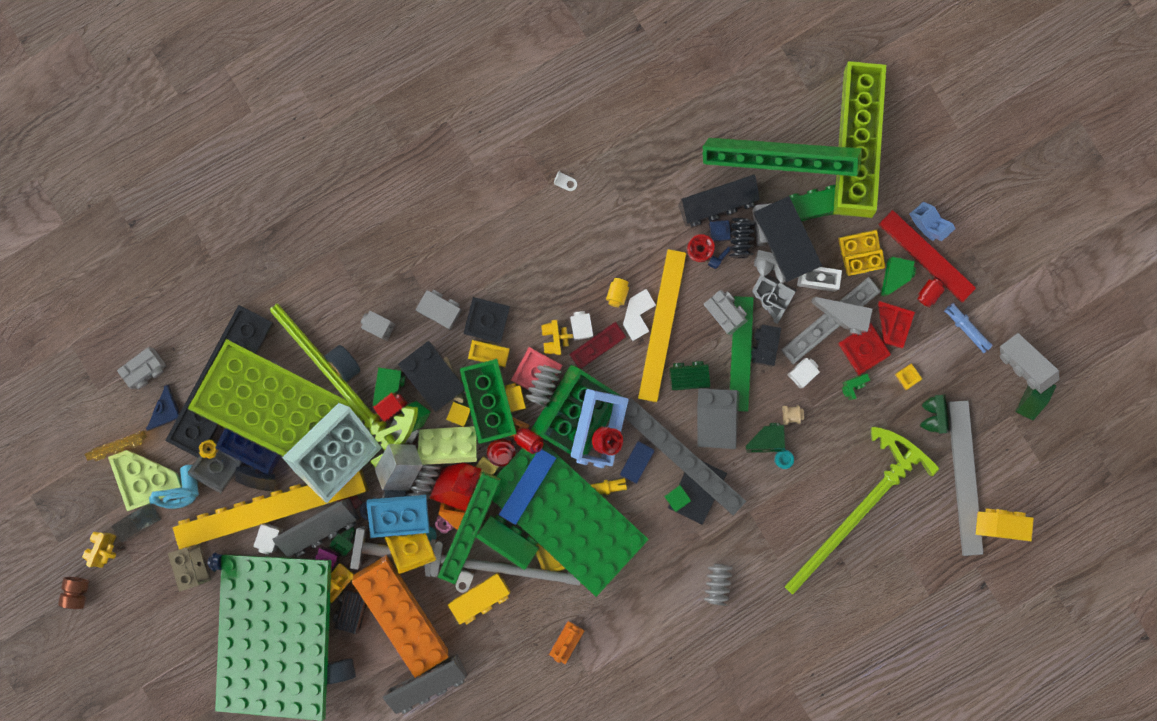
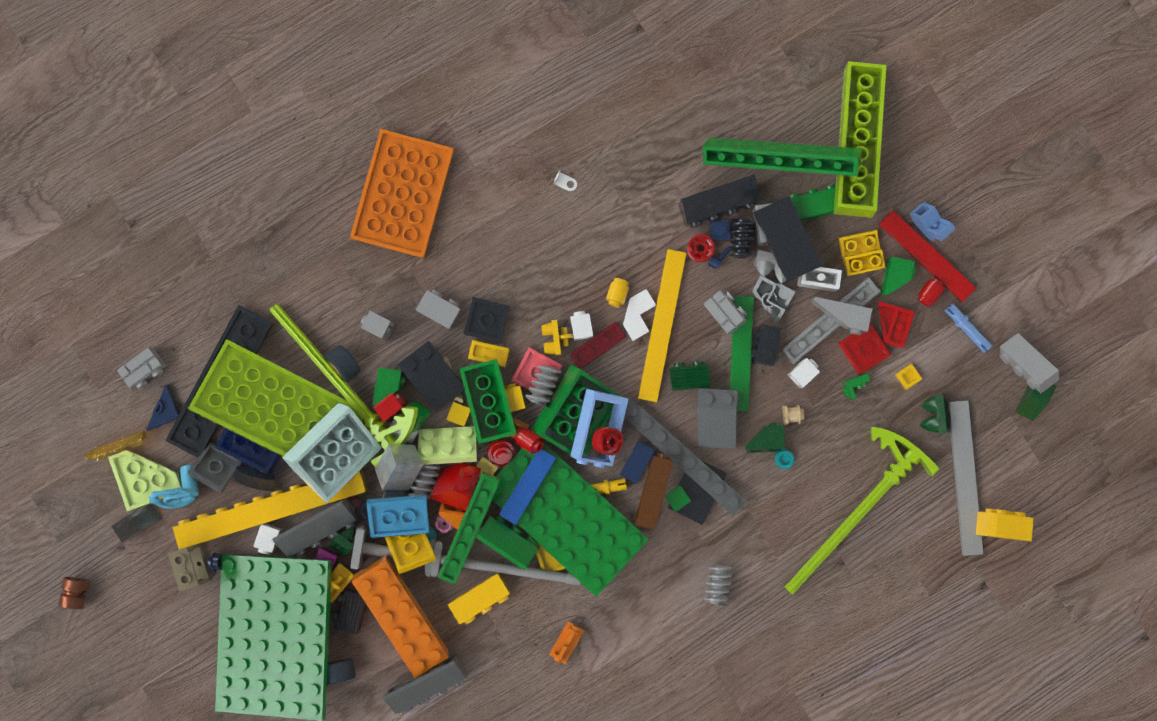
yellow hips [82,532,117,568] -> none
yellow plate [199,440,219,459] -> none
white piece [456,569,474,593] -> none
none -> orange plate [350,129,454,259]
none -> reddish brown window [634,453,673,530]

